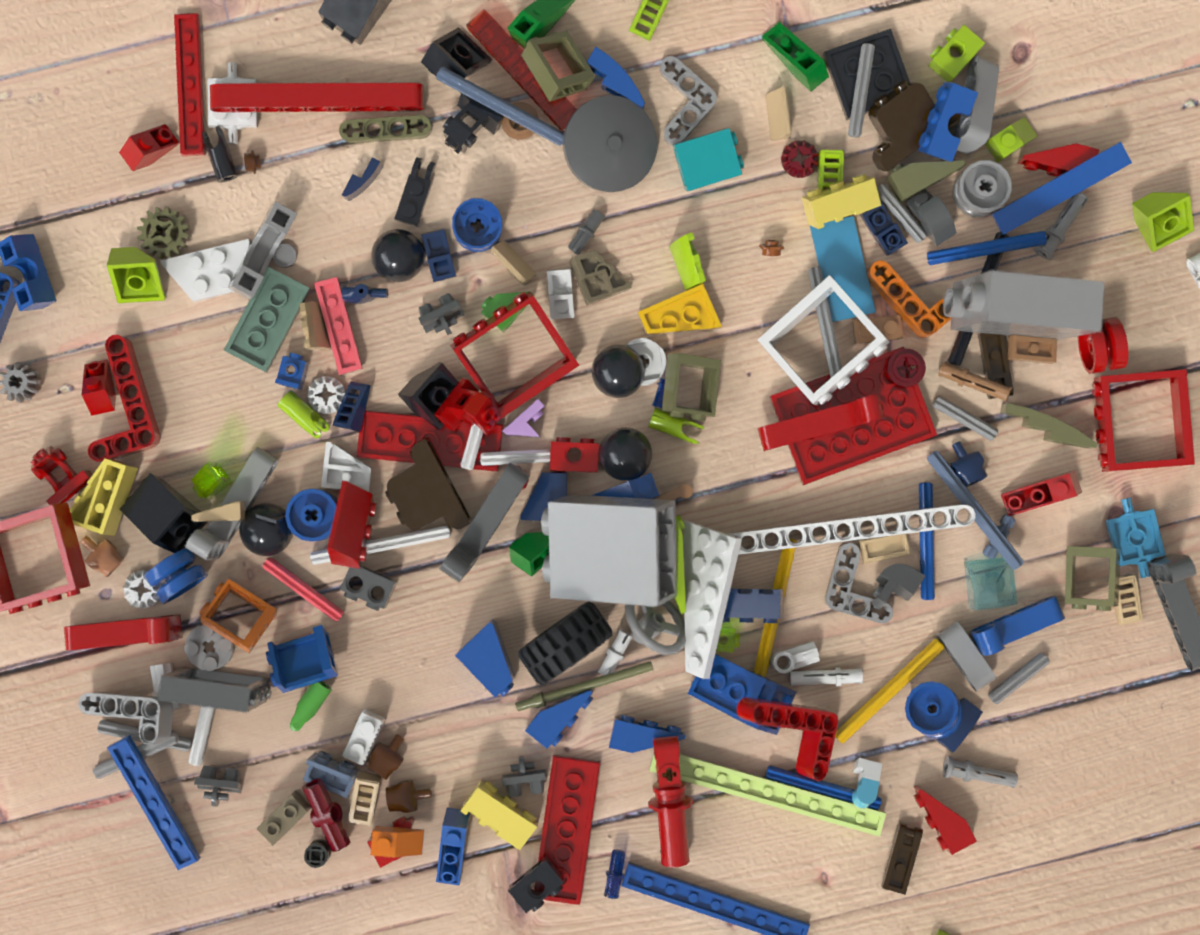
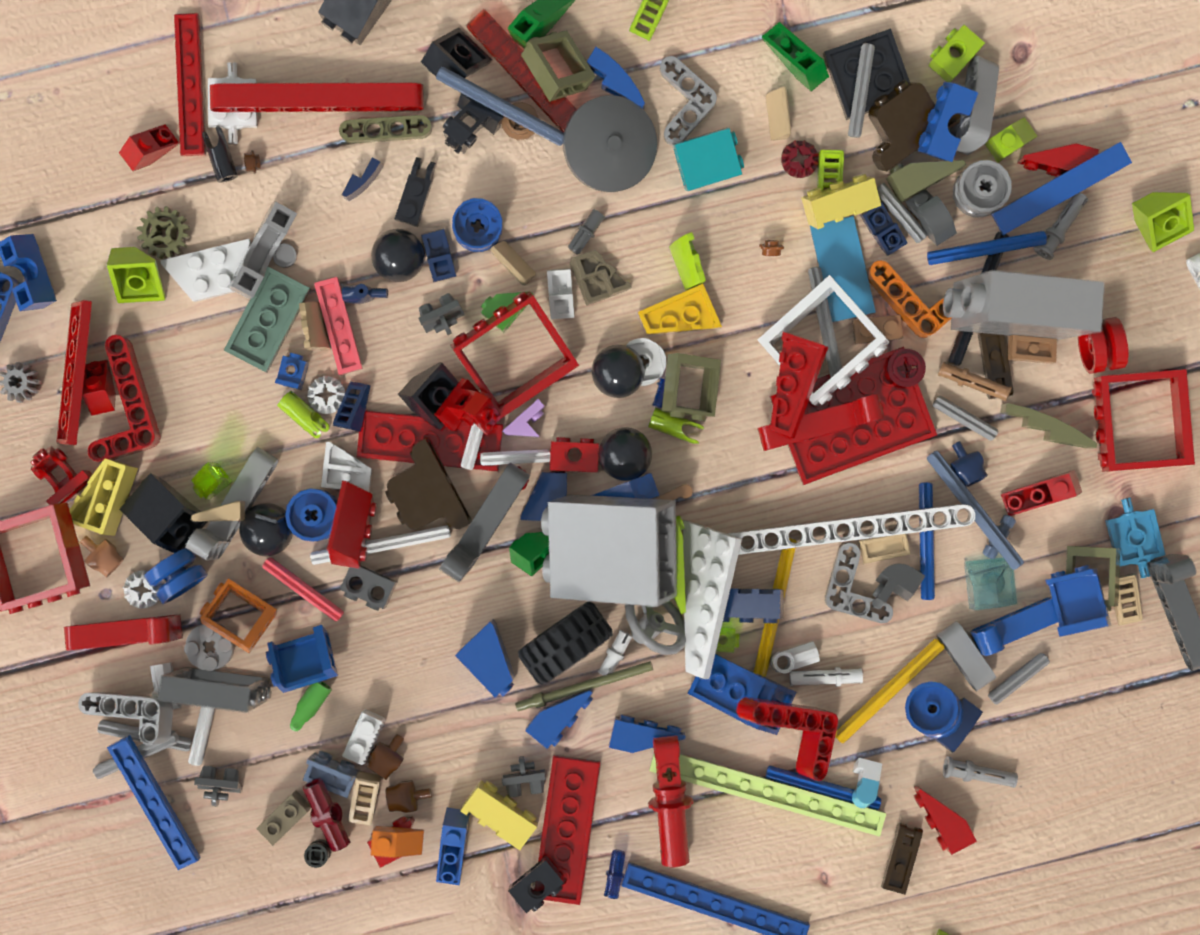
none -> red tile [56,300,92,445]
none -> red wing [770,332,829,439]
none -> blue panel [1045,565,1112,637]

